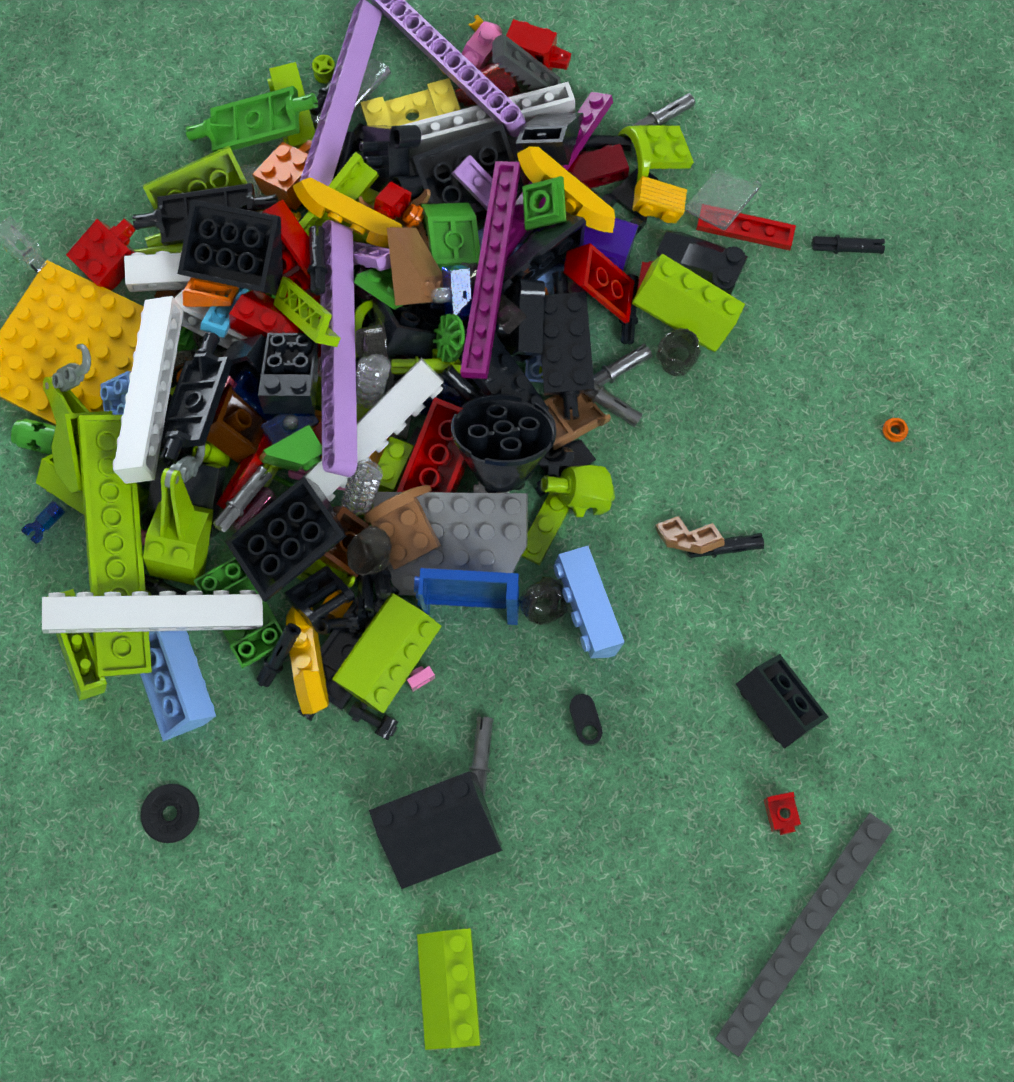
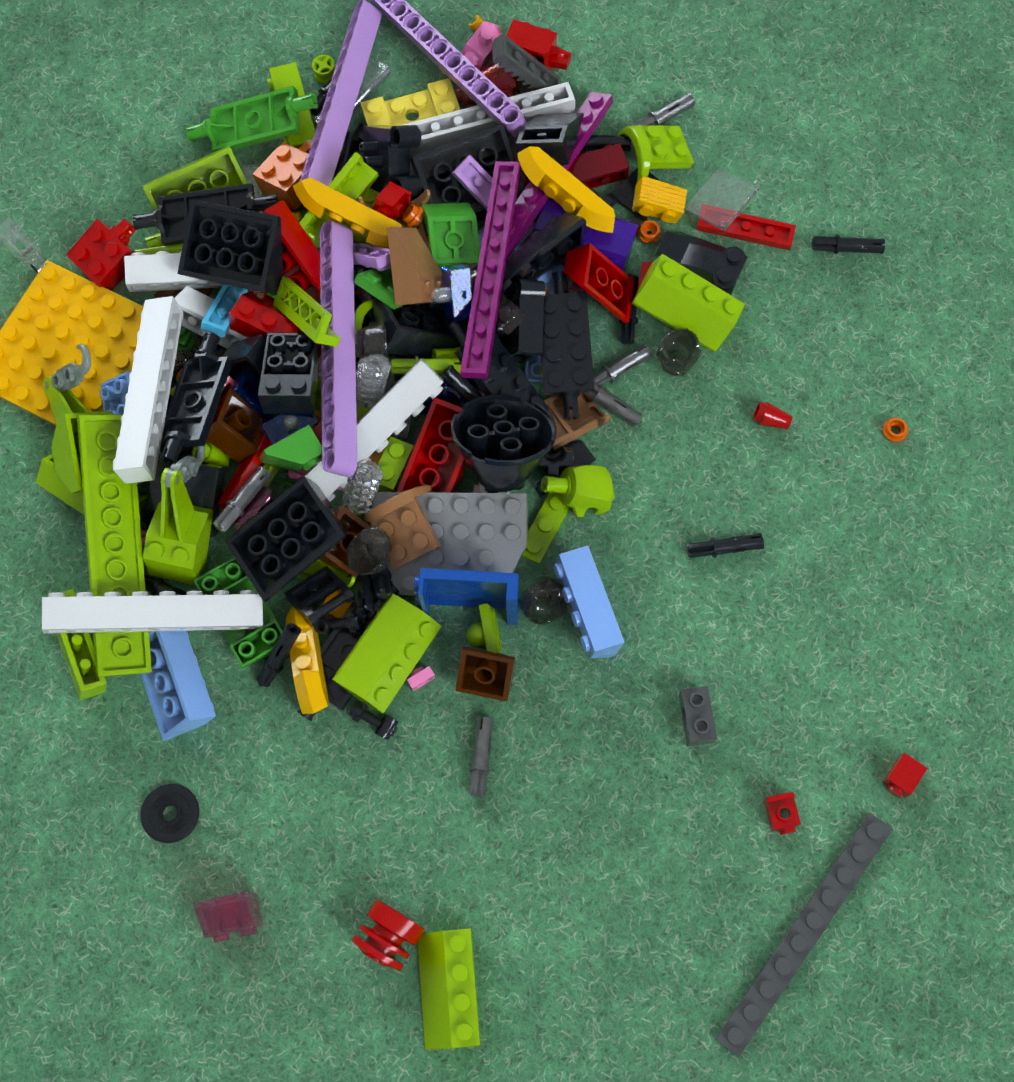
bright green piece [11,418,56,455] -> none
clear blue bar [21,500,66,544] -> none
orange slope [182,278,239,307] -> none
black axle [307,226,328,296] -> none
black slope [369,771,503,889] -> none
bright green wheel [433,314,465,363] -> none
bright green piece [522,176,566,231] -> none
black piece [570,694,603,746] -> none
medium nougat tile [656,516,725,554] -> none
black slope [736,654,829,749] -> none
none -> clear pink slope [194,891,264,943]
none -> red wheel [351,899,425,971]
none -> reddish brown slope [456,646,516,702]
none -> lime tile [466,603,503,654]
none -> orange plate [637,220,661,243]
none -> dark grey brick [679,686,717,747]
none -> red cone [753,402,792,430]
none -> red brick [882,753,928,798]

